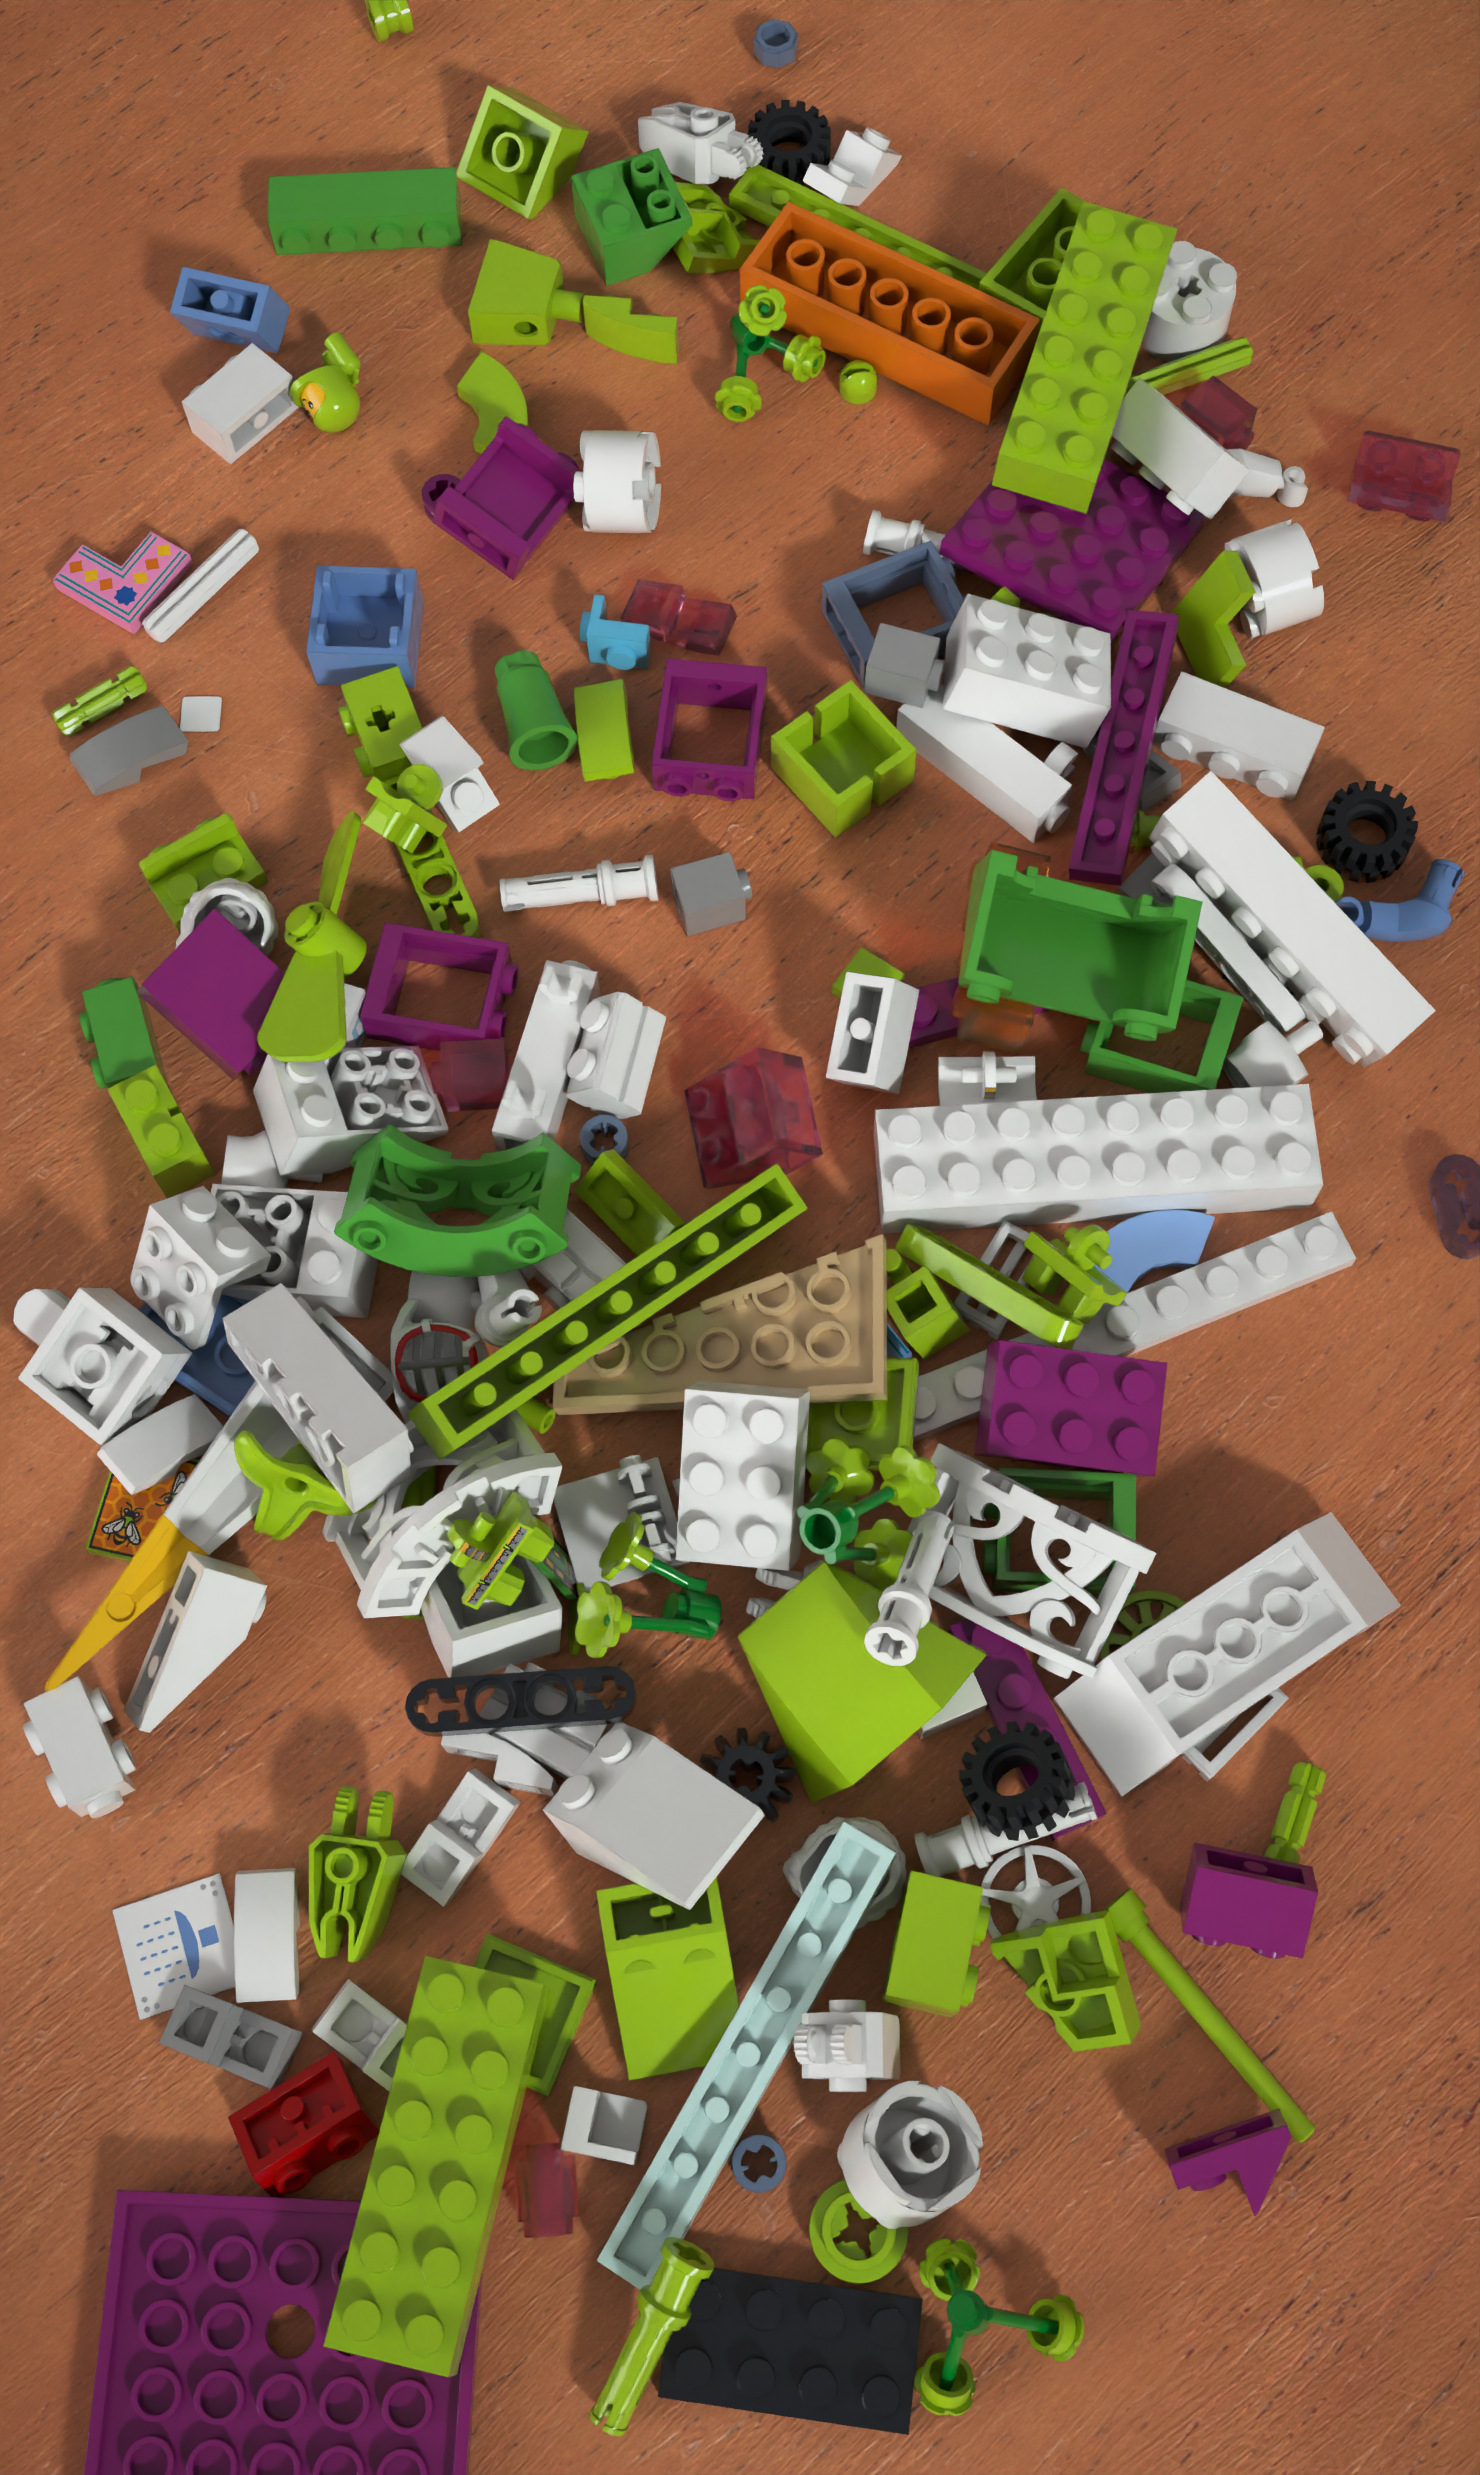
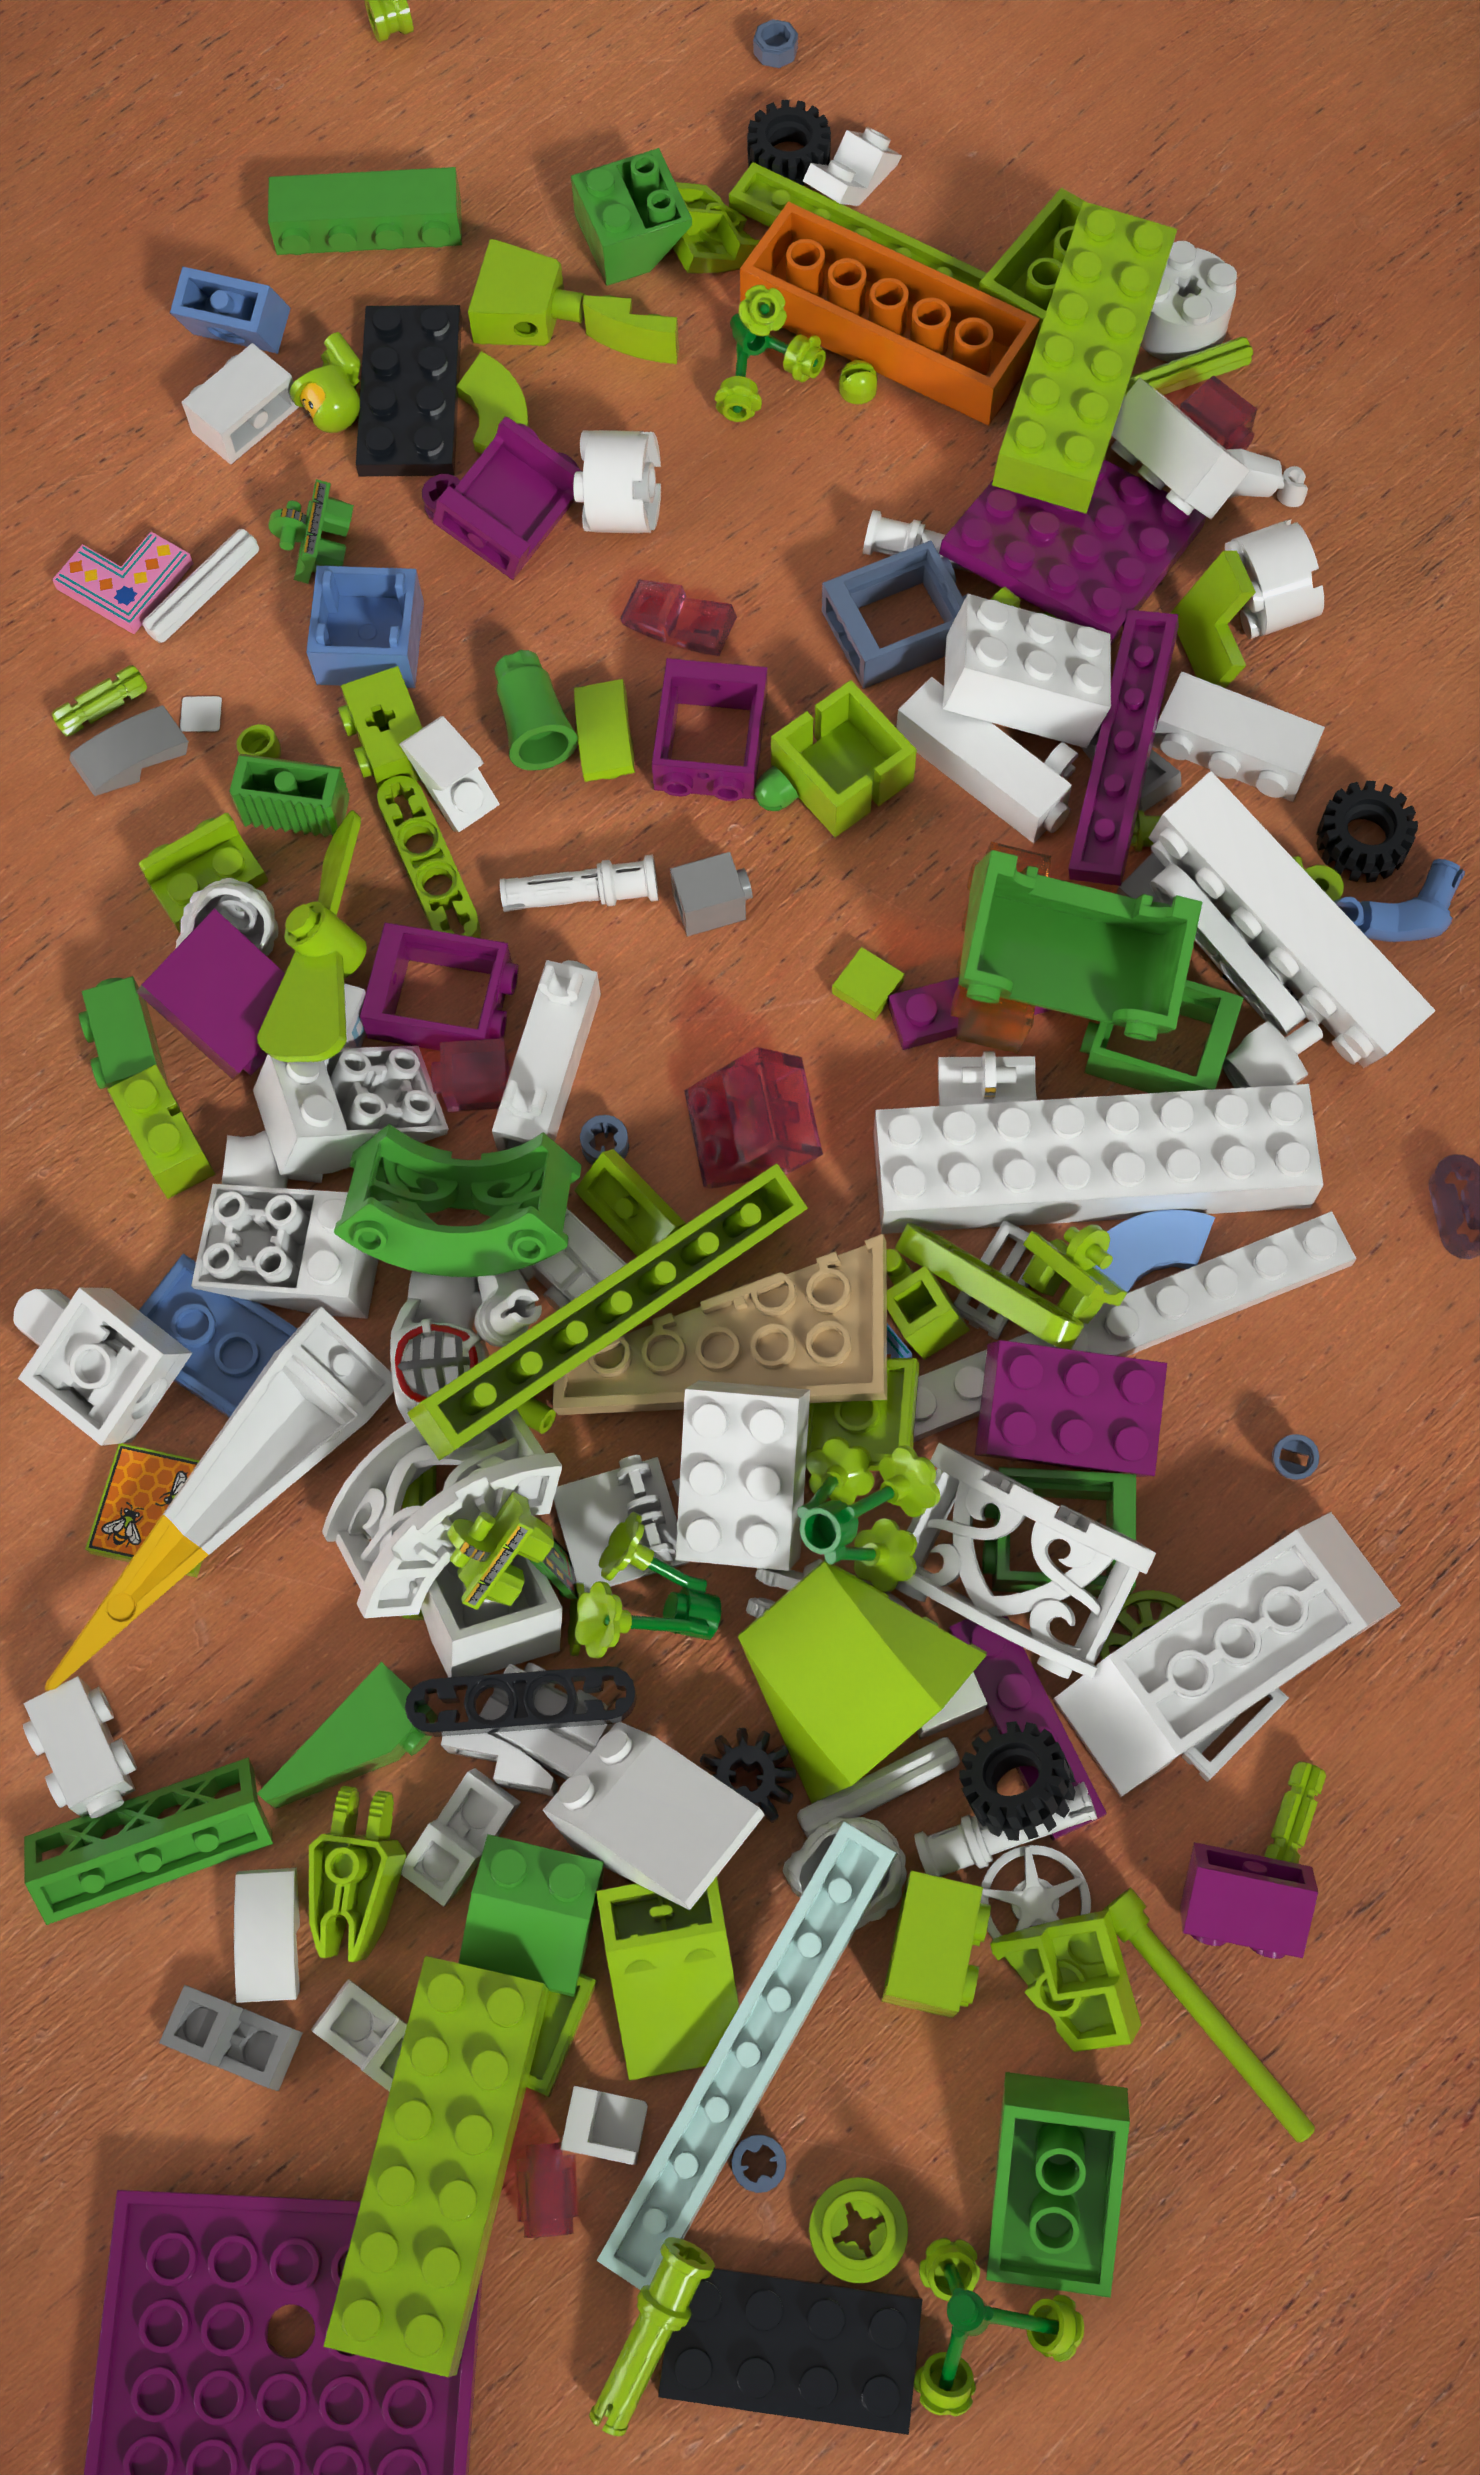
white slope [97,1394,224,1495] -> none
white sticker [112,1873,235,2020] -> none
white slope [124,1551,267,1733] -> none
white bracket [130,1186,271,1350] -> none
white wedge [223,1283,414,1514] -> none
red bracket [228,2051,380,2197] -> none
lime piece [234,1430,377,1540] -> none
lime hips [362,764,448,853] -> none
lime slope [457,85,589,219] -> none
white brick [566,992,666,1120] -> none
medium azure bracket [580,594,651,670] -> none
white hinge [638,102,764,184] -> none
white hinge [793,2000,901,2092] -> none
white brick [826,972,919,1094] -> none
white brick [837,2081,983,2229] -> none
light grey brick [864,623,946,708] -> none
white pin [864,1511,954,1666] -> none
magenta slope [1164,2109,1291,2216] -> none
clear pink bracket [1347,430,1460,522] -> none
none -> bright green fence [24,1757,273,1925]
none -> bright green brick [229,754,350,838]
none -> lime hinge [236,724,281,759]
none -> bright green slope [257,1662,438,1809]
none -> bright green hips [268,479,354,584]
none -> black piece [356,305,462,477]
none -> bright green slope [458,1834,604,1997]
none -> bright green hinge [754,766,799,811]
none -> white axle [797,1737,960,1838]
none -> bright green slope [986,2072,1130,2298]
none -> sand blue hinge [1272,1434,1319,1480]

